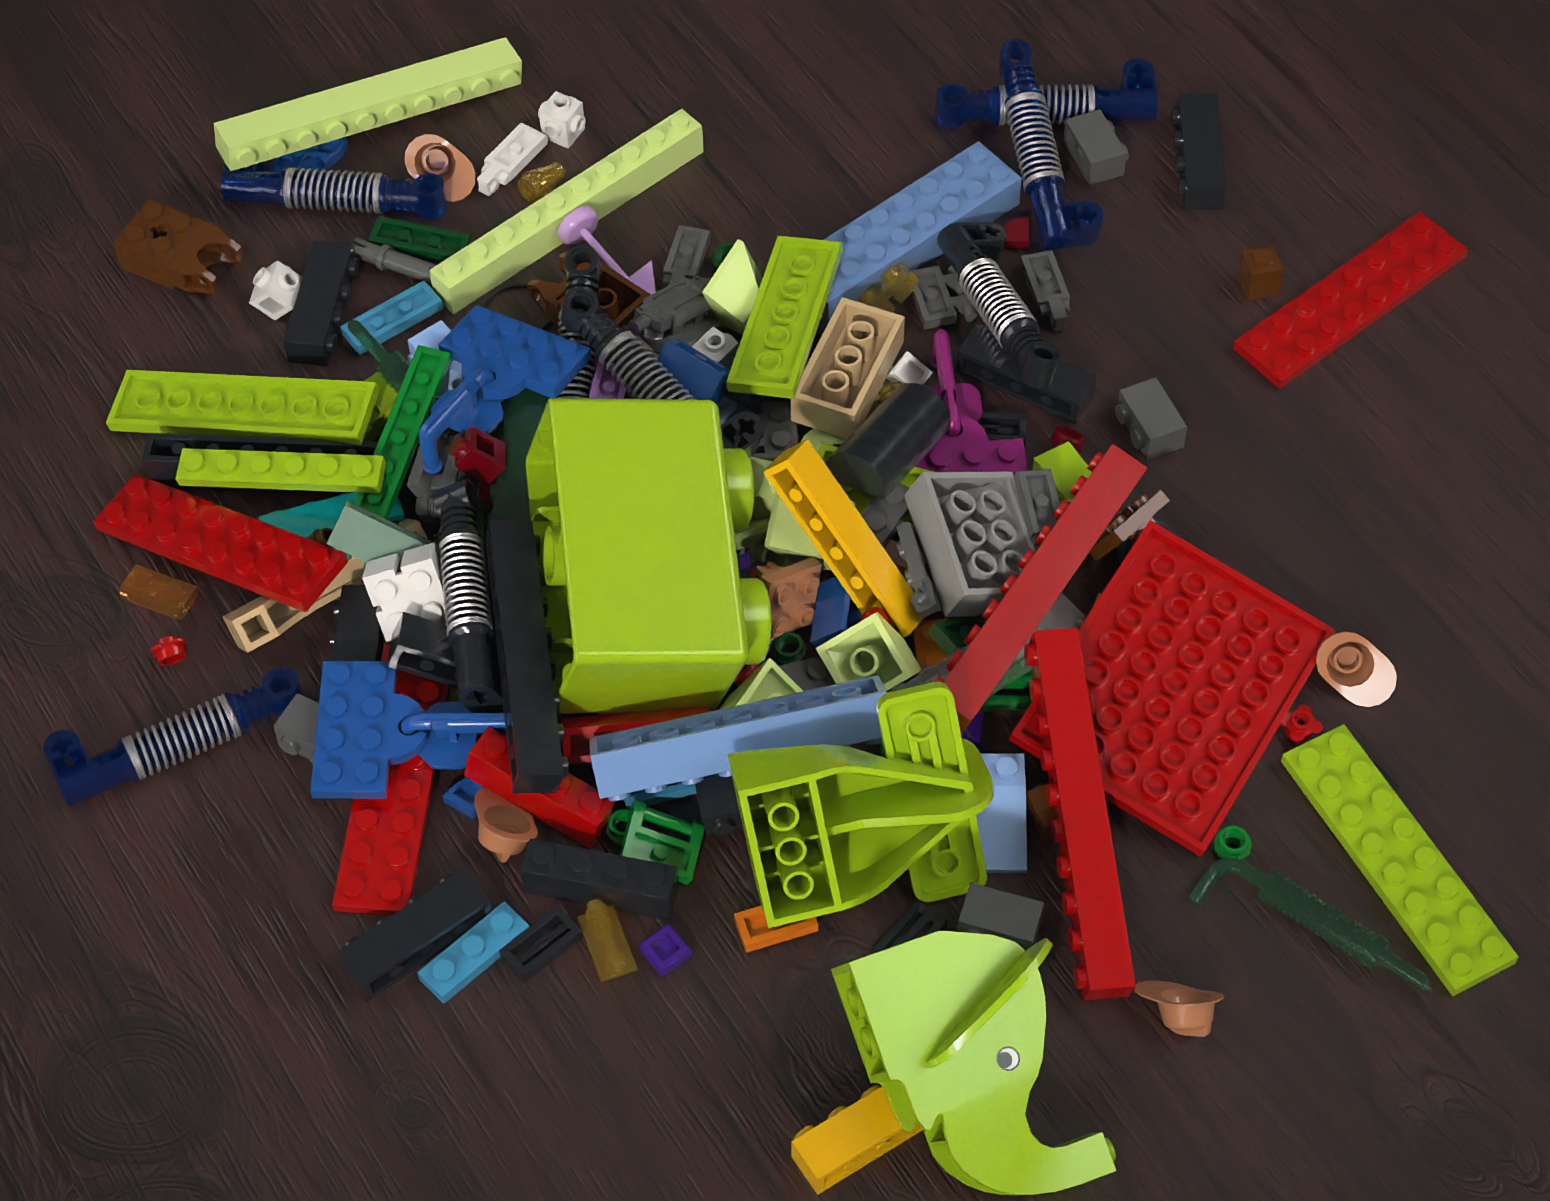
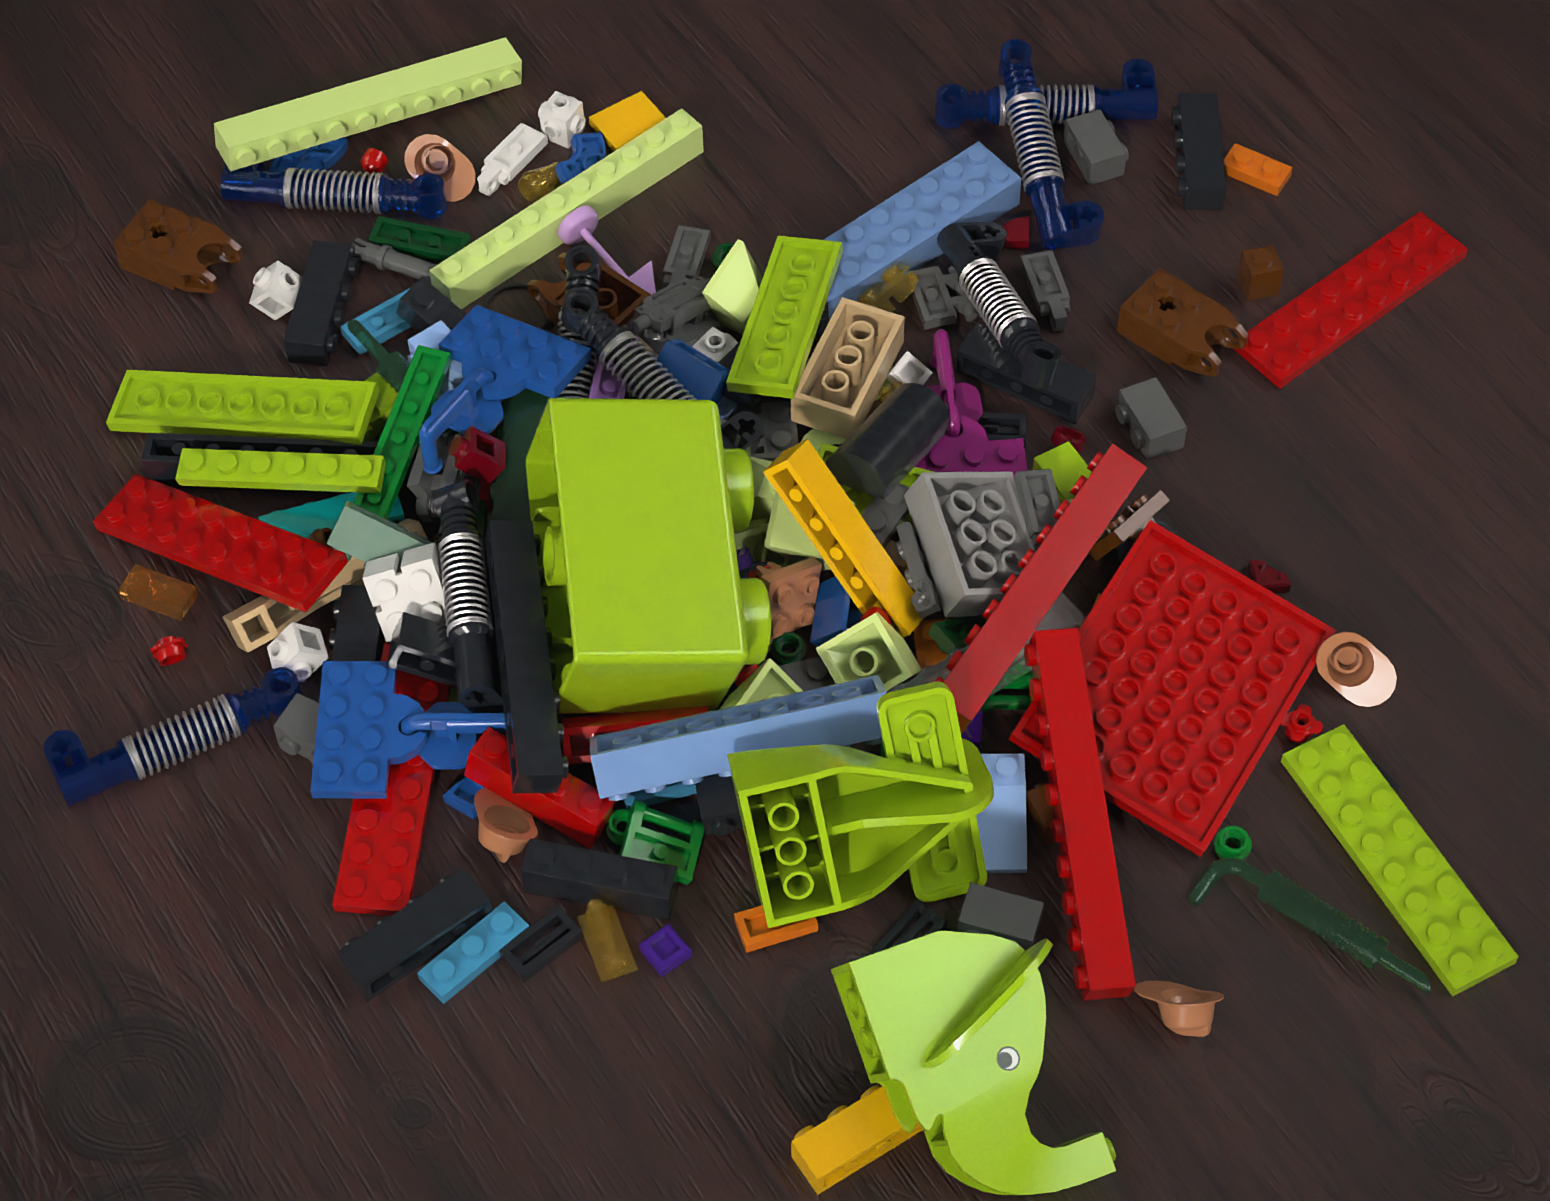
none -> white brick [267,622,329,682]
none -> red hinge [360,148,389,176]
none -> black brick [396,277,467,333]
none -> blue tile [555,132,606,185]
none -> yellow tile [589,91,666,152]
none -> reddish brown brick [1117,268,1249,377]
none -> orange plate [1224,143,1293,196]
none -> dark red tile [1248,560,1291,594]

